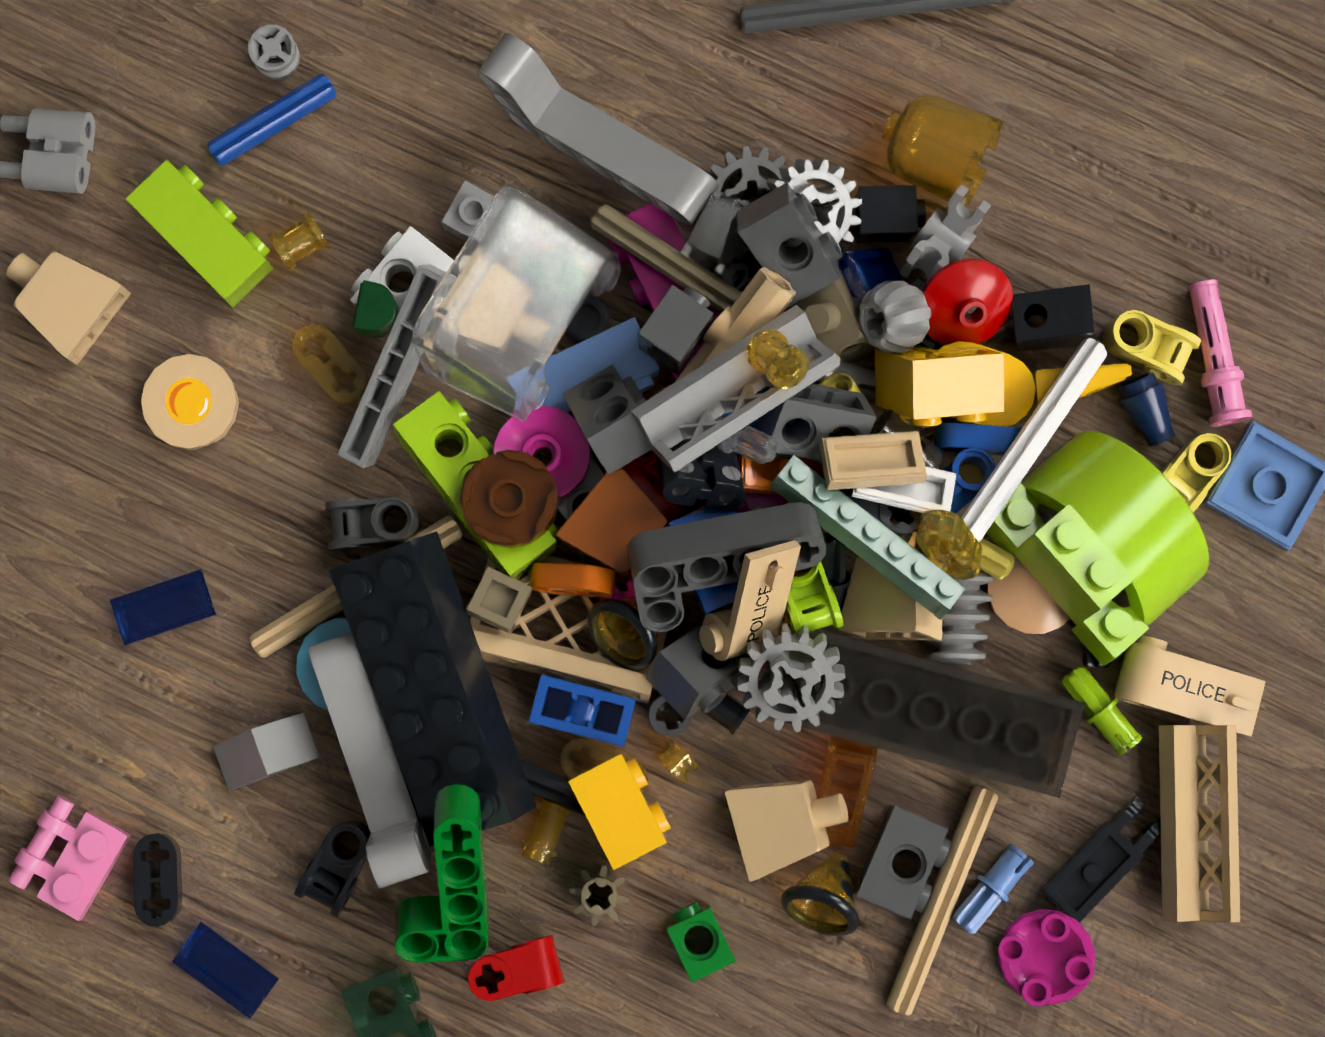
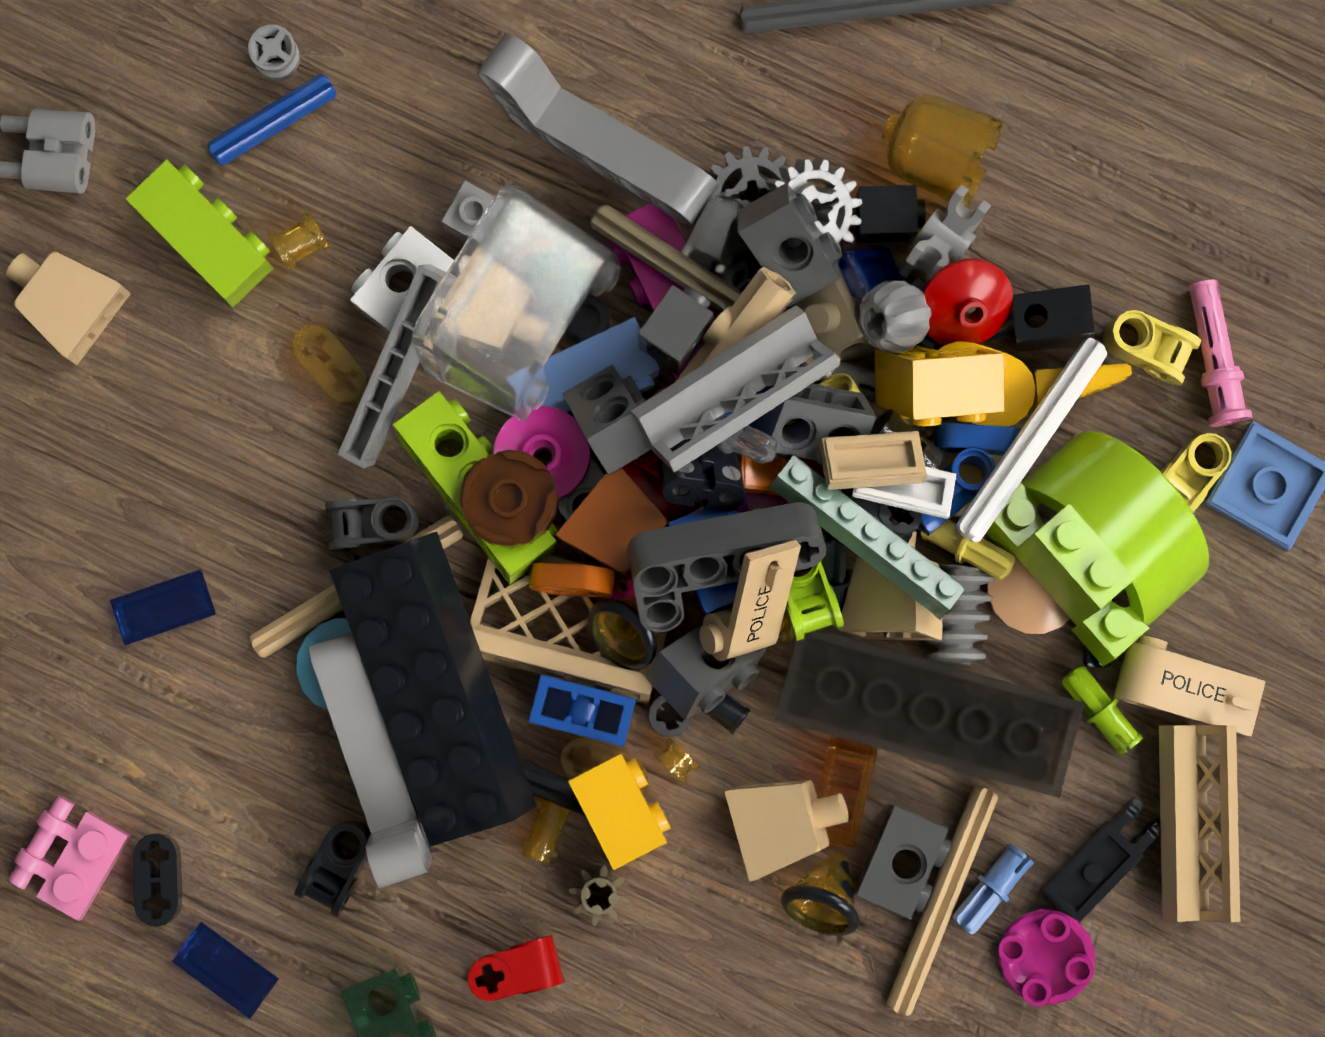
tan tile [141,354,239,450] -> none
light grey slope [213,712,321,792] -> none
dark green brick [352,280,399,338] -> none
green beam [395,784,489,963] -> none
dark tan tile [466,567,532,634] -> none
green brick [666,902,736,983] -> none
light grey gear [738,623,846,732] -> none
clear yellow bush [747,329,809,389] -> none
clear yellow beam [916,510,983,580] -> none
dark blue cone [1118,372,1176,446] -> none

